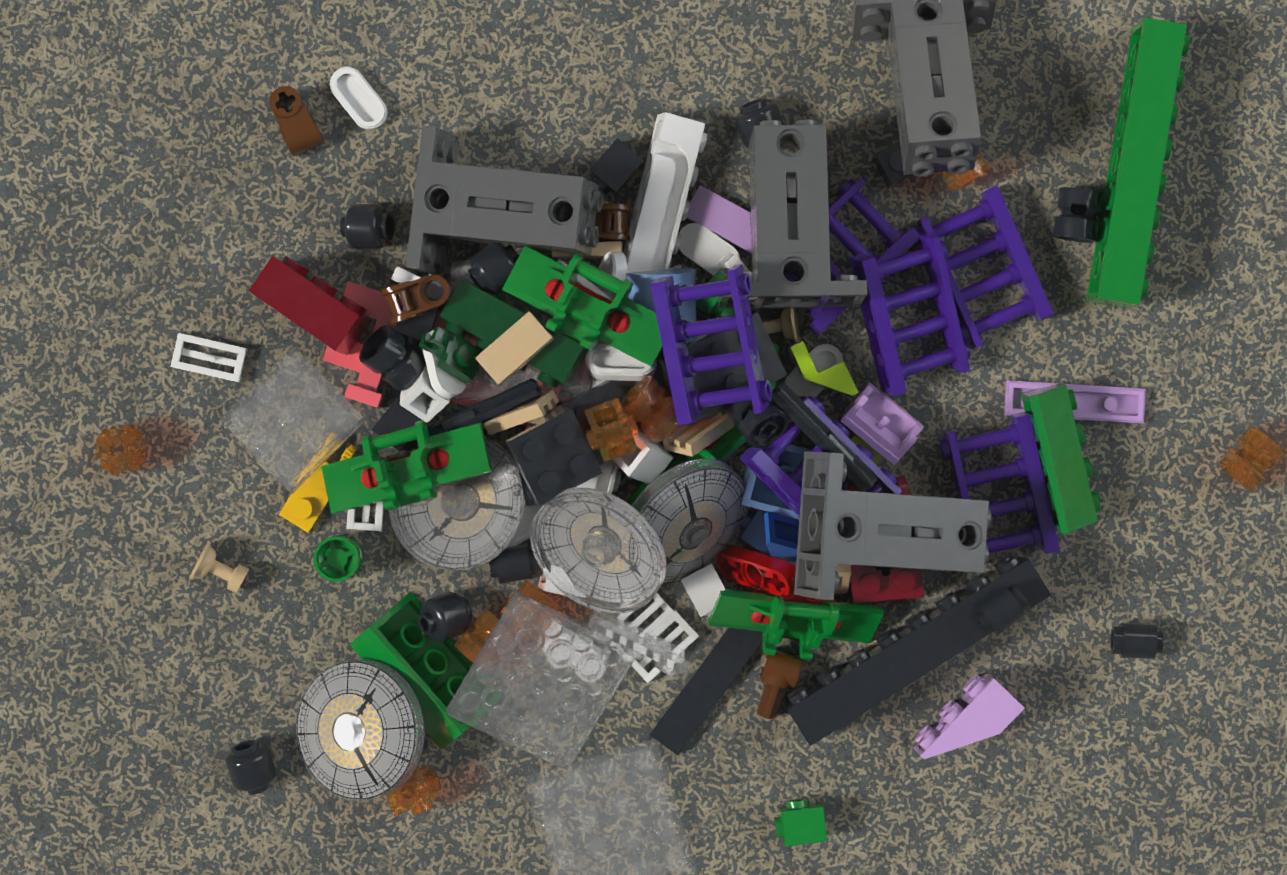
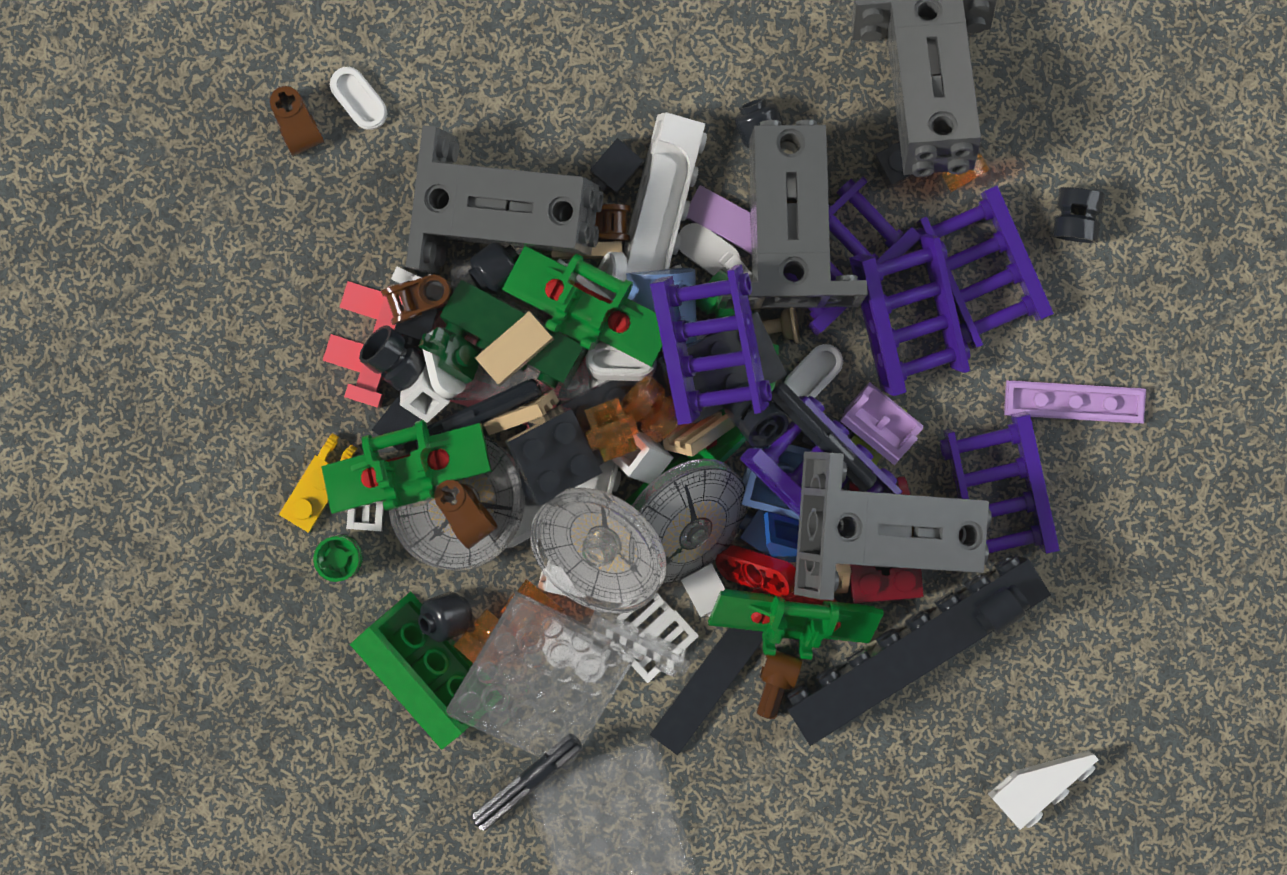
clear orange brick [94,423,149,476] -> none
white tile [170,333,248,382] -> none
tan piece [189,541,249,593] -> none
clear plate [220,345,367,494] -> none
black head [226,740,276,795] -> none
dark red brick [248,255,371,355] -> none
dish [296,659,424,801] -> none
black head [340,204,395,249] -> none
clear orange brick [385,762,441,816] -> none
black brick [489,544,541,584] -> none
green brick [774,798,827,847] -> none
lime slope [788,341,859,397] -> none
lavender slope [913,673,1025,759] -> none
green slope [1020,383,1101,535] -> none
green brick [1086,17,1190,309] -> none
black brick [1110,623,1163,659] -> none
clear orange wheel [1218,426,1285,492] -> none
none -> reddish brown piece [435,480,498,549]
none -> black axle [472,733,583,831]
none -> white slope [988,751,1099,830]

